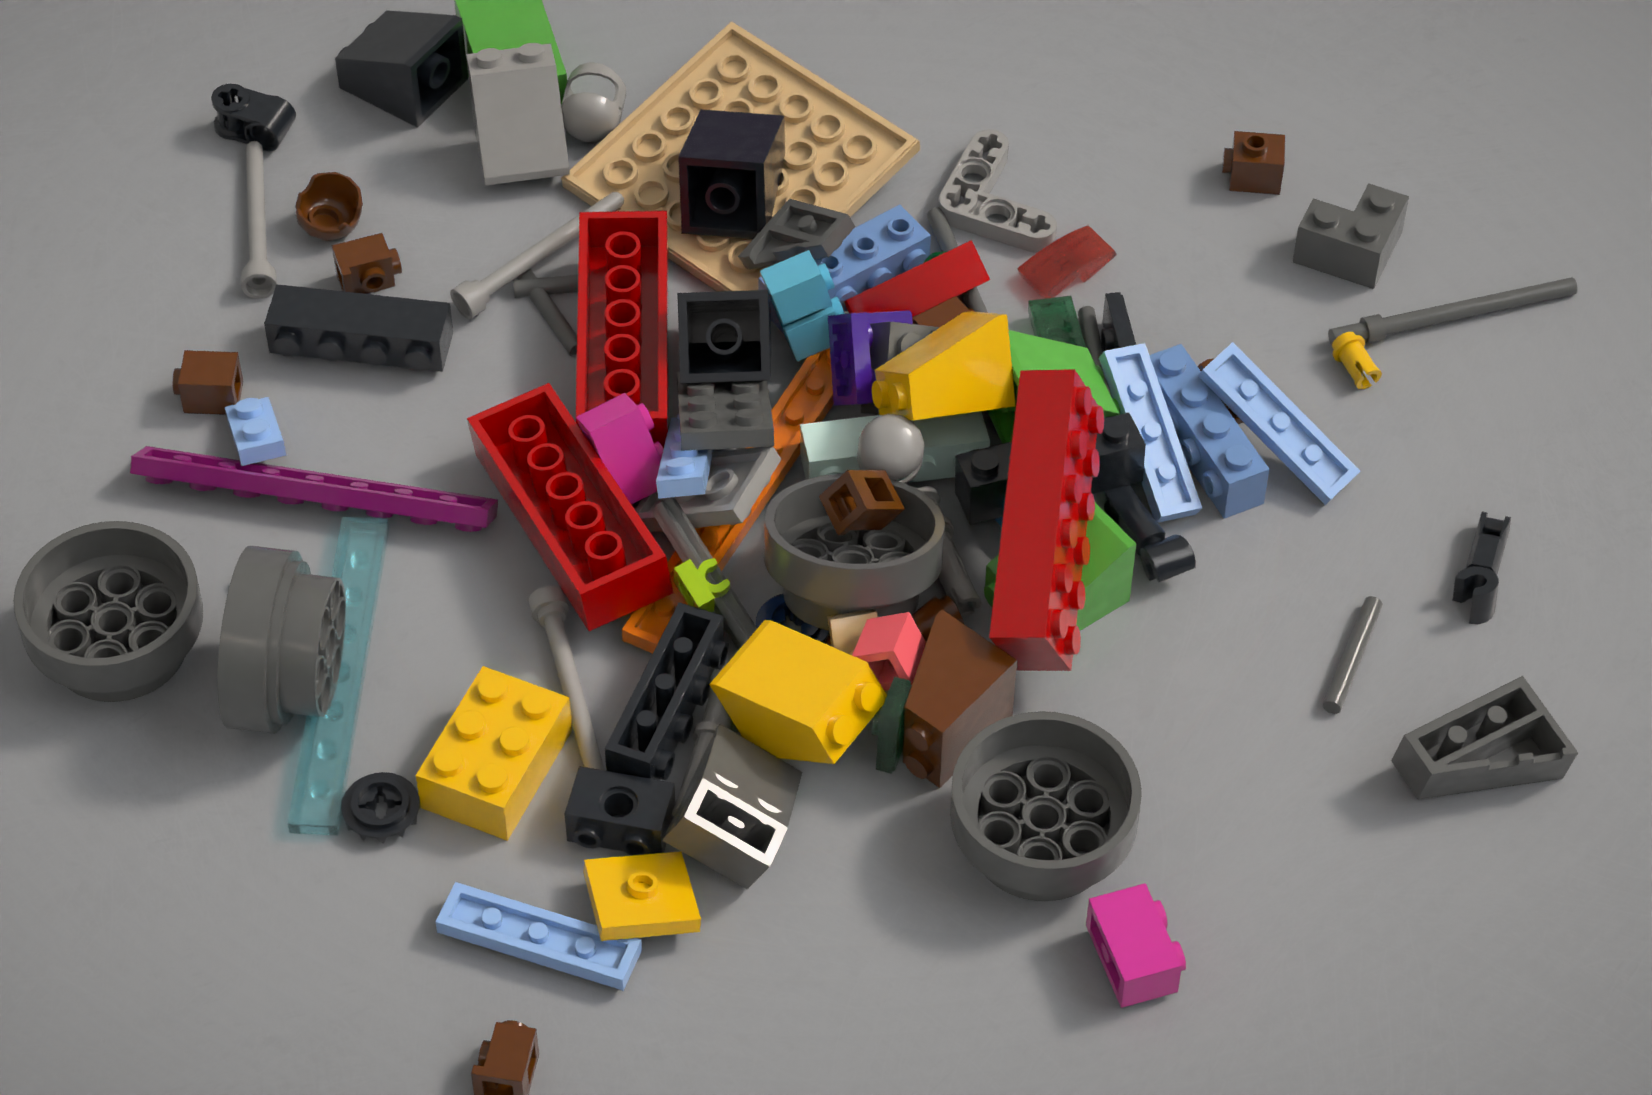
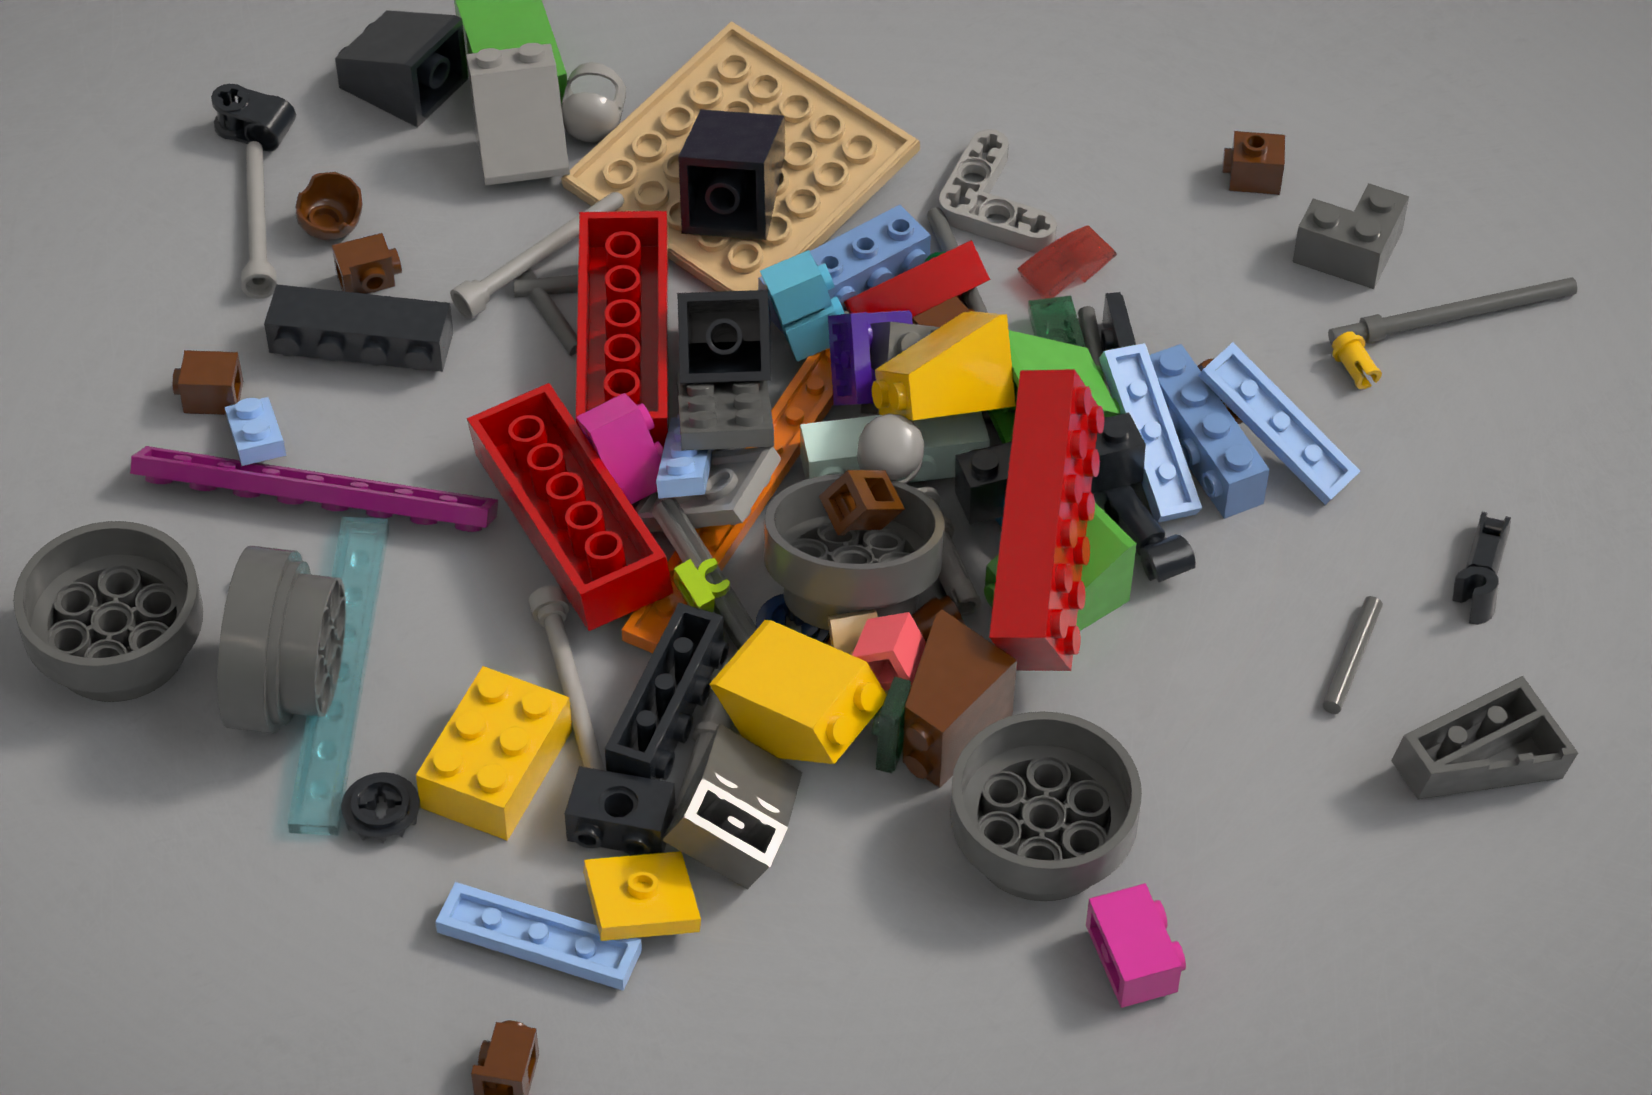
dark grey wing [738,199,855,270] -> none

